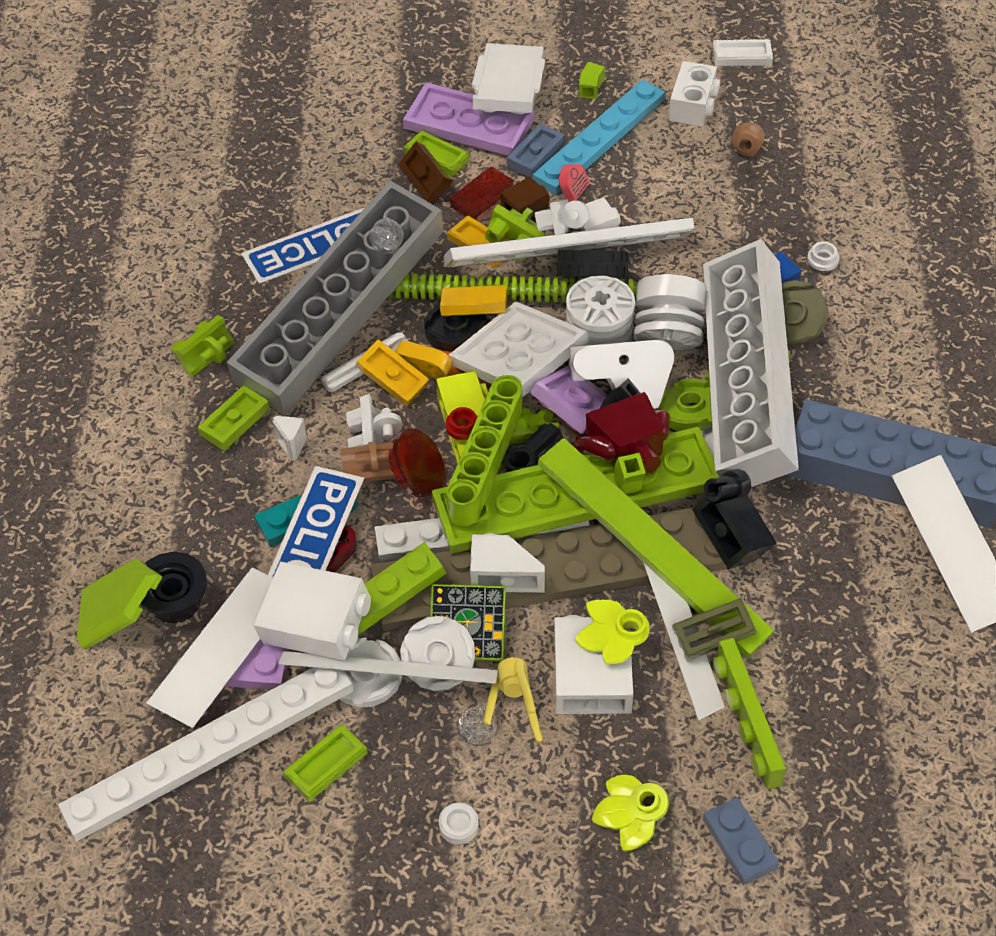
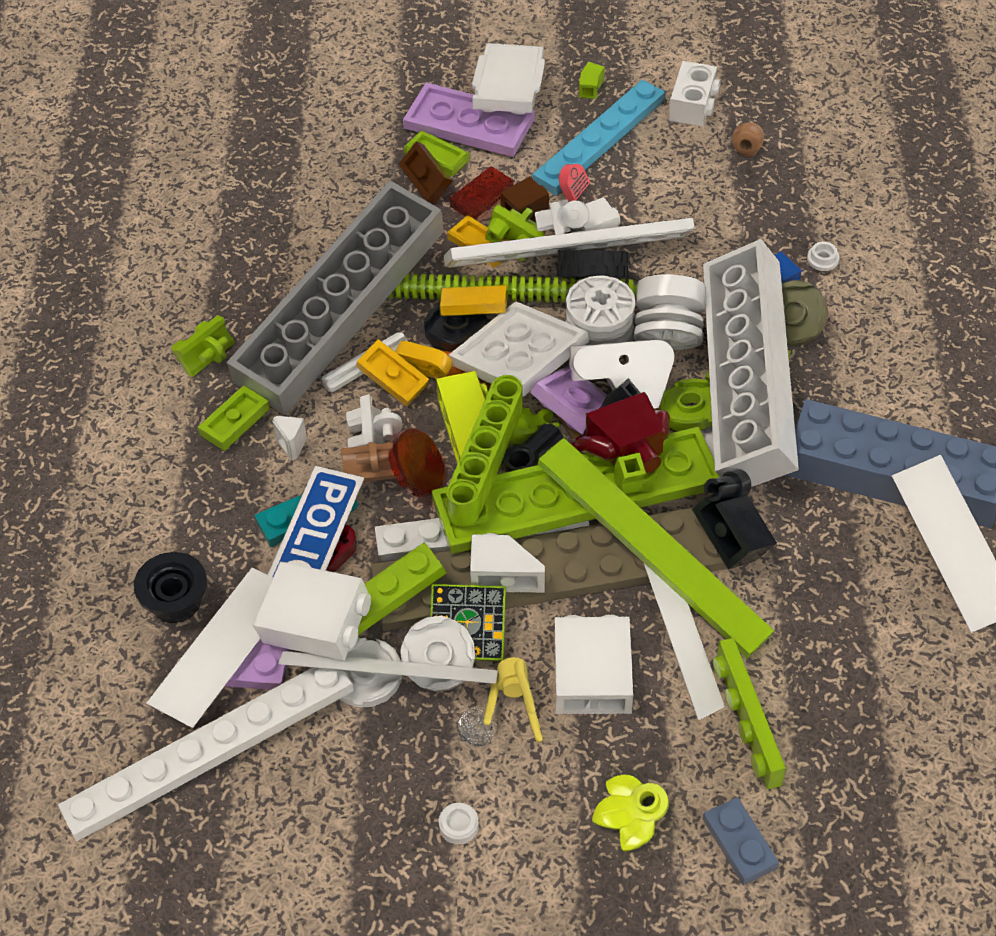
lime tile [77,558,162,649] -> none
sticker [241,207,365,284] -> none
lime tile [283,723,368,802] -> none
clear tile [369,218,404,253] -> none
red plate [445,407,478,440] -> none
sand blue plate [506,123,565,178] -> none
neon yellow plate [575,600,650,664] -> none
olive tile [672,598,756,661] -> none
white tile [712,39,773,66] -> none

